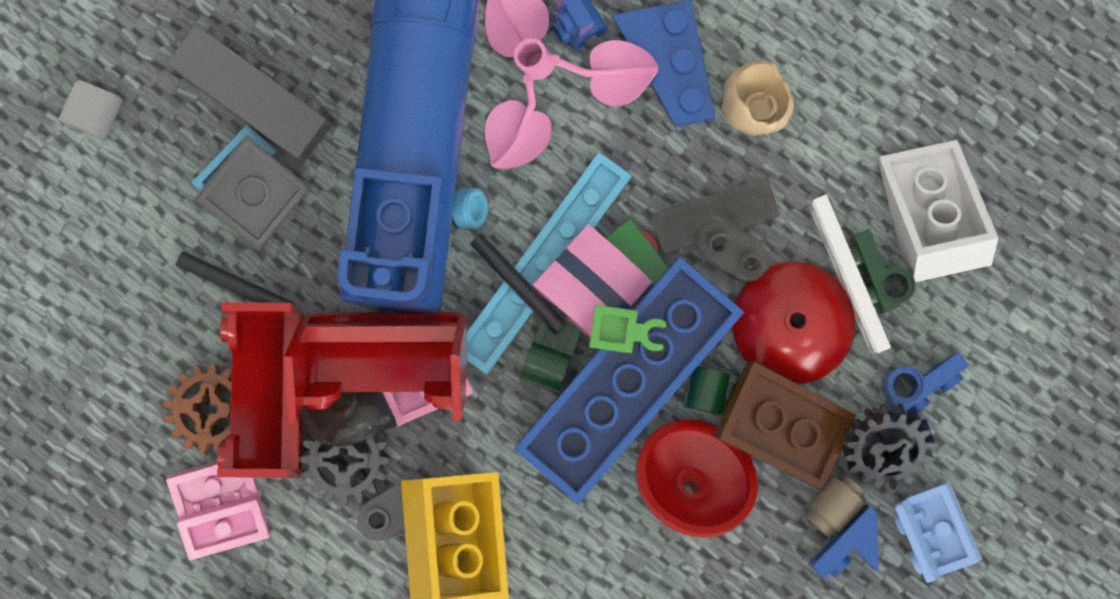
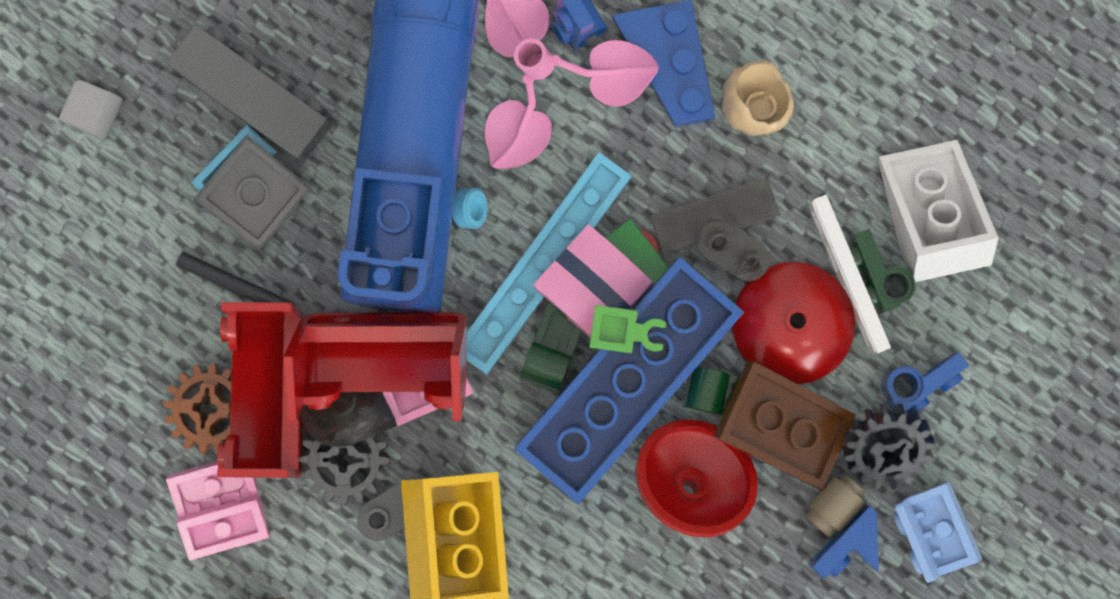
black bar [470,233,567,334] -> none

